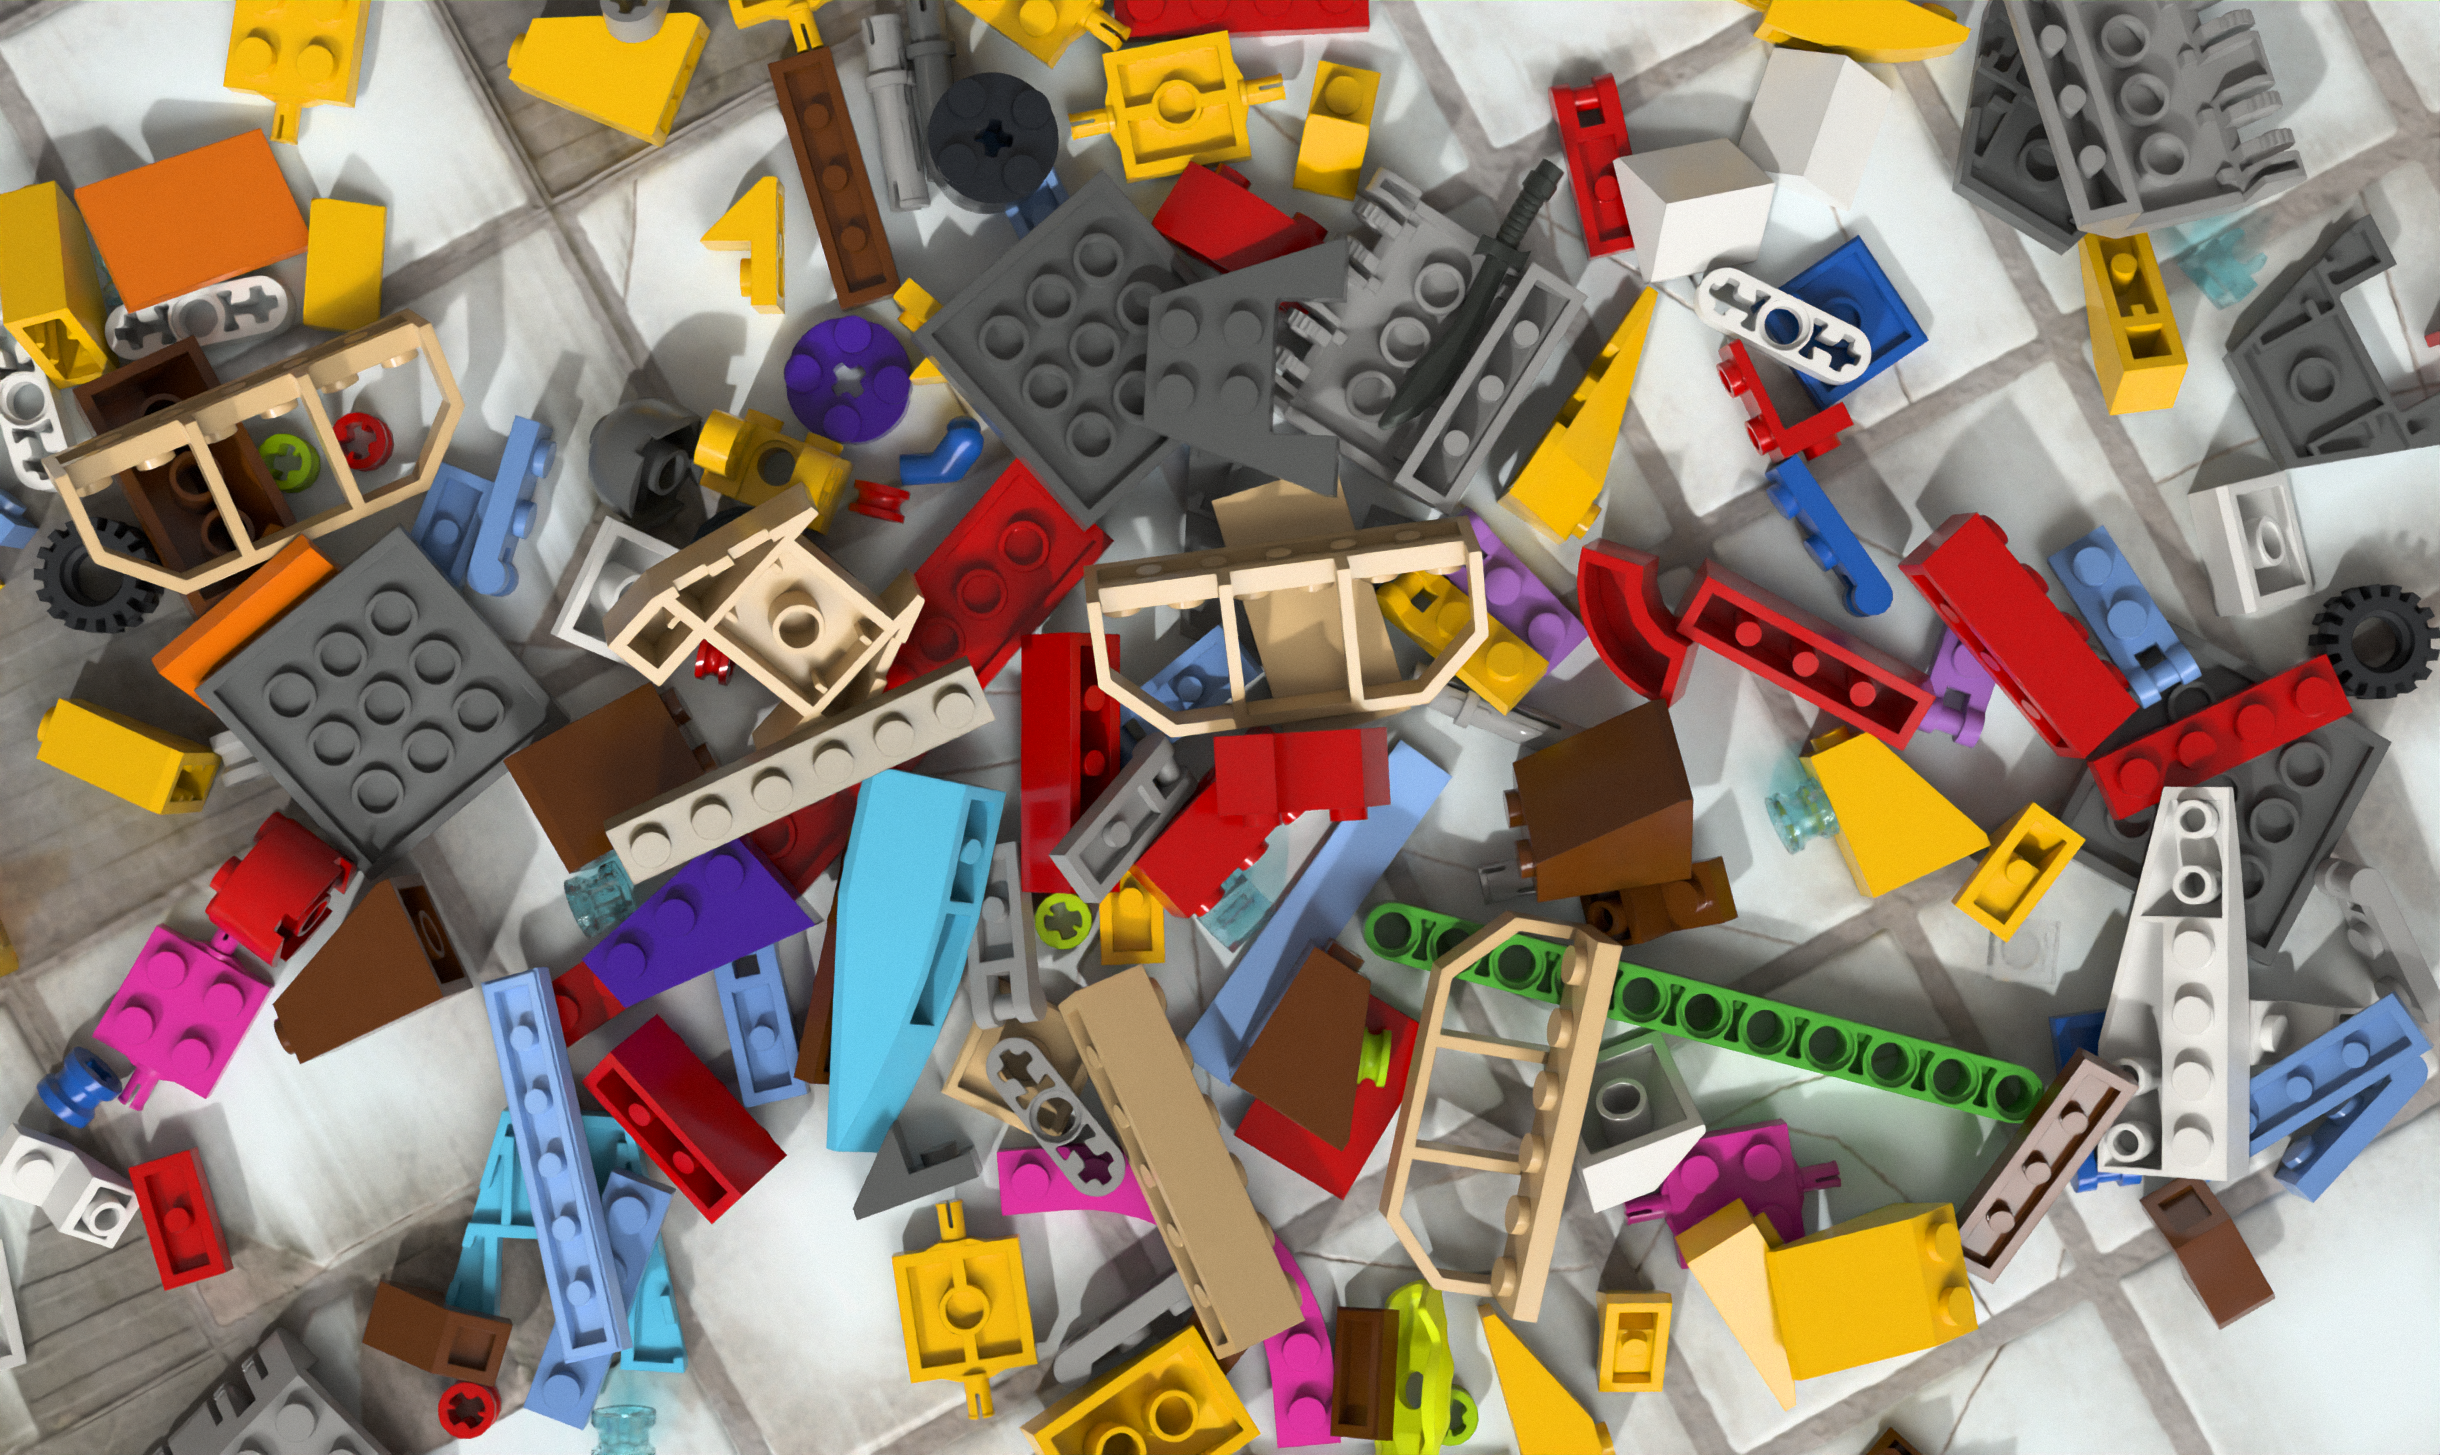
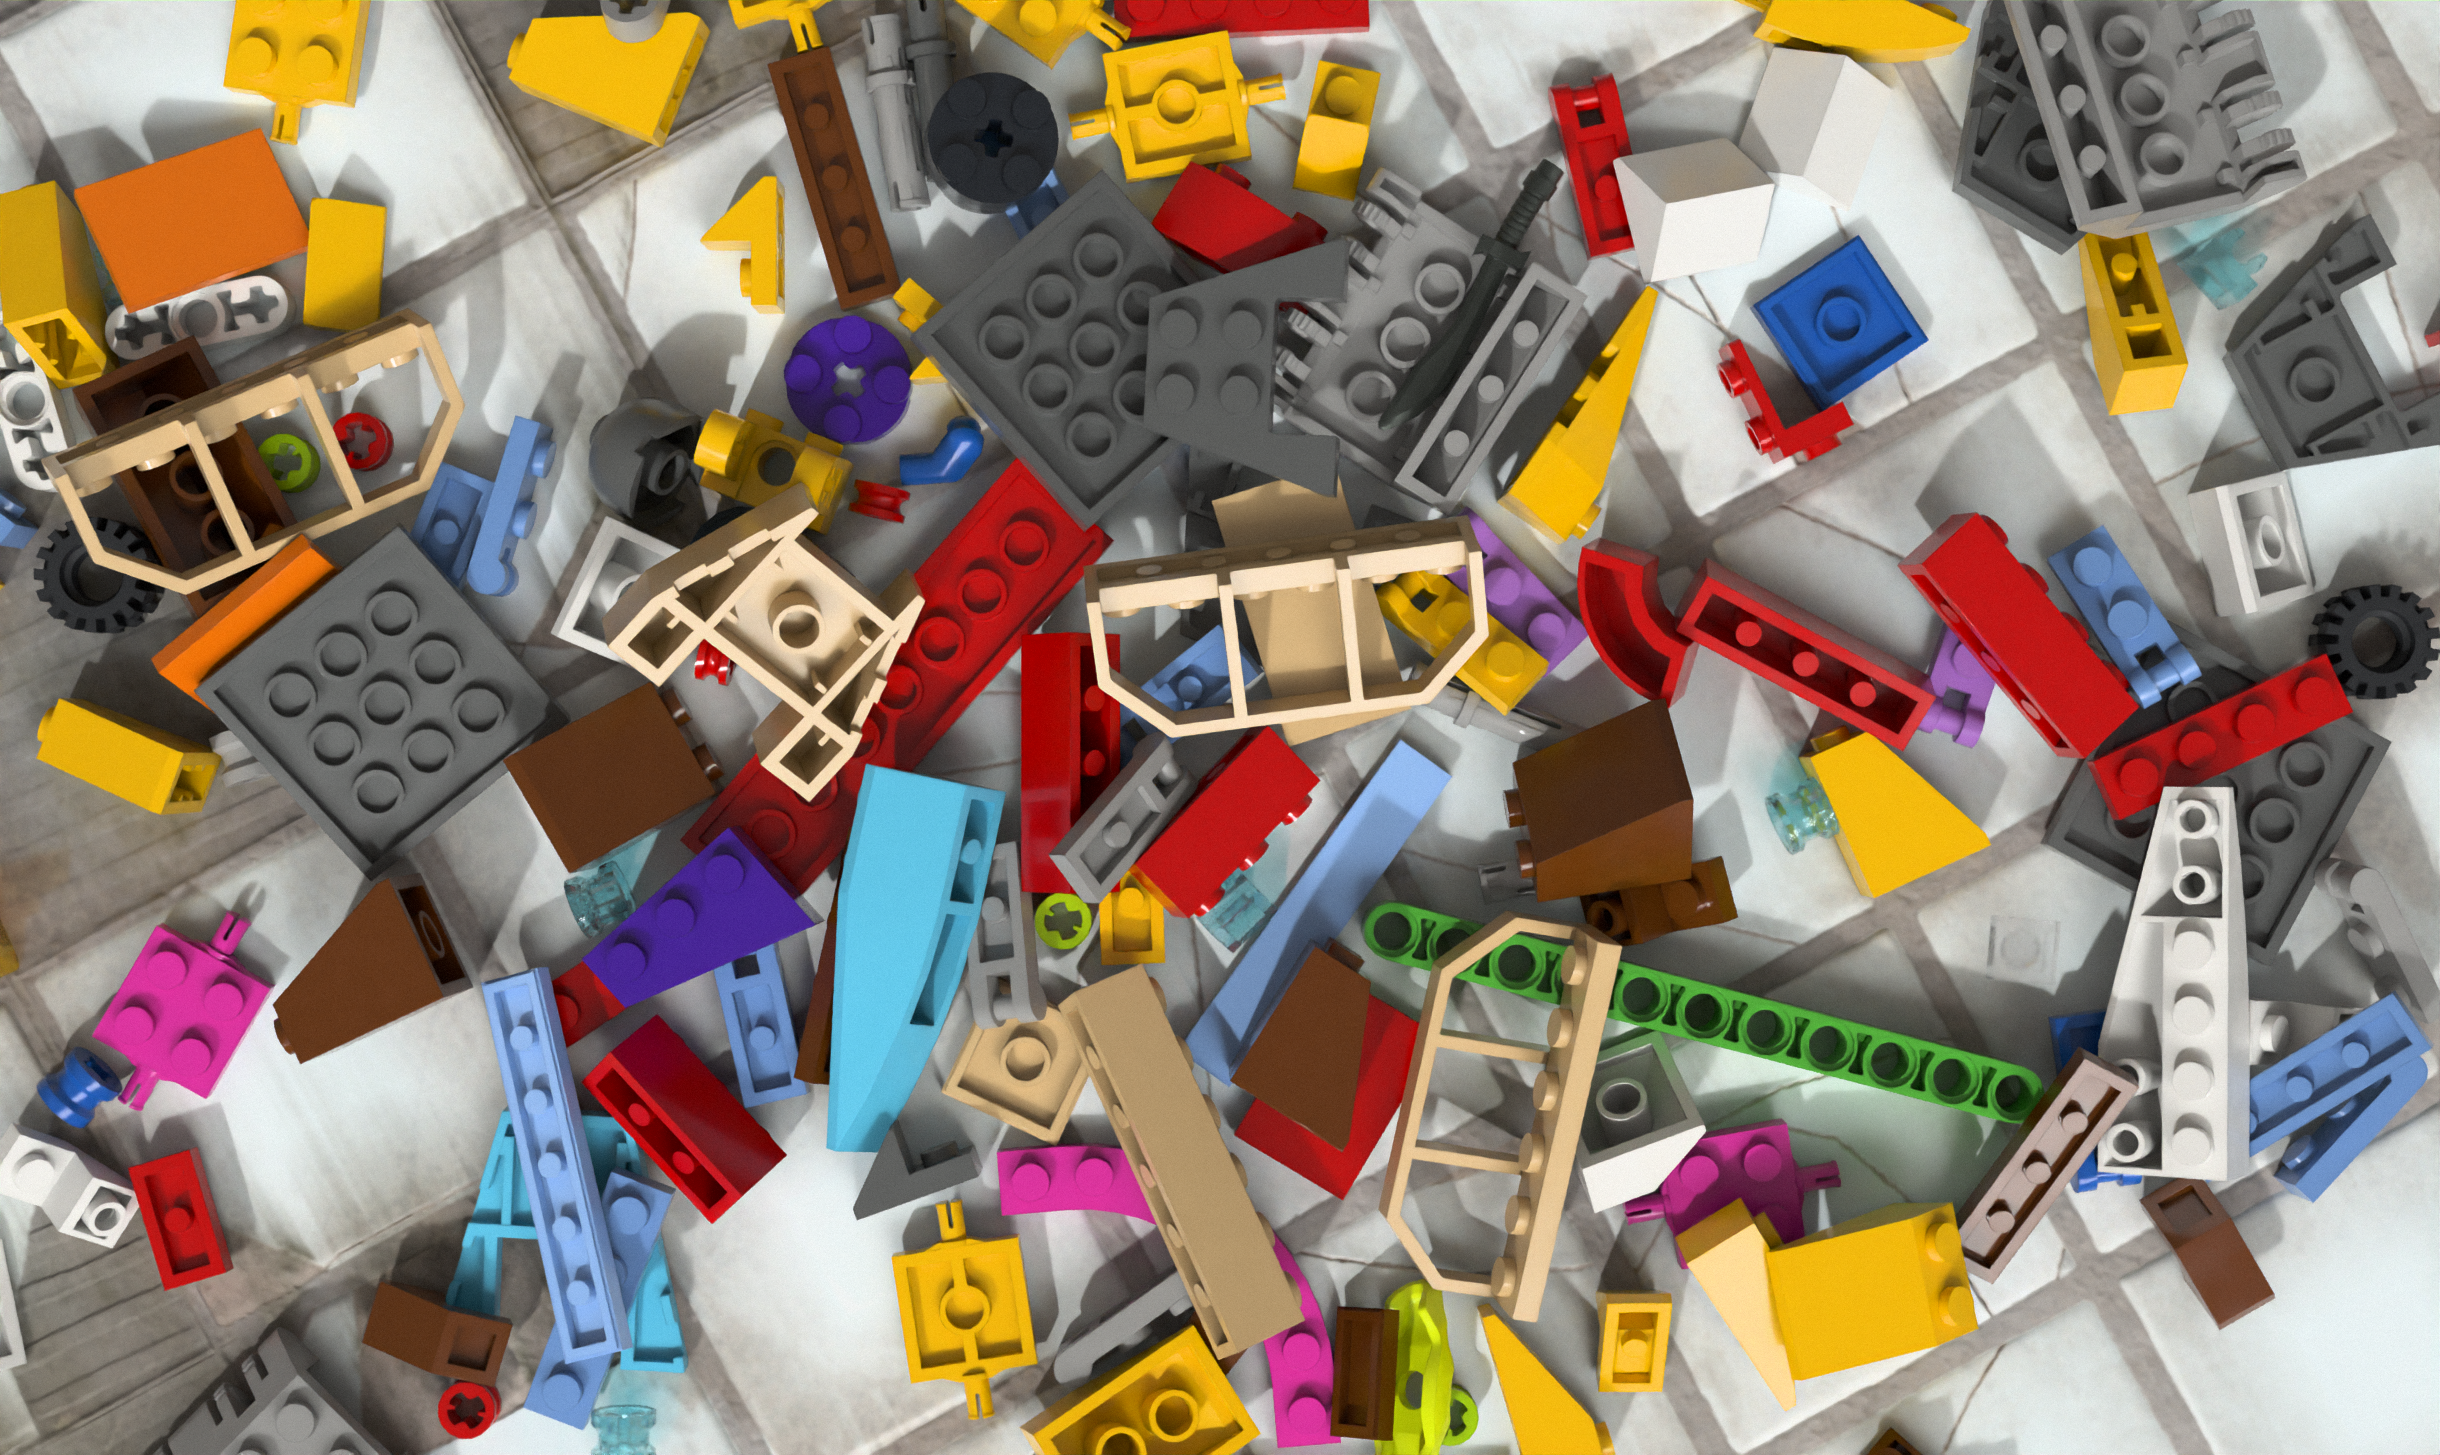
red brick [205,811,357,968] -> none
plate [603,655,996,885] -> none
light grey beam [986,1037,1126,1197] -> none
red brick [1213,727,1391,827] -> none
lime bush [1357,1027,1391,1088] -> none
white beam [1693,268,1871,385] -> none
blue plate [1765,454,1893,618] -> none
yellow slope [1951,800,2086,943] -> none

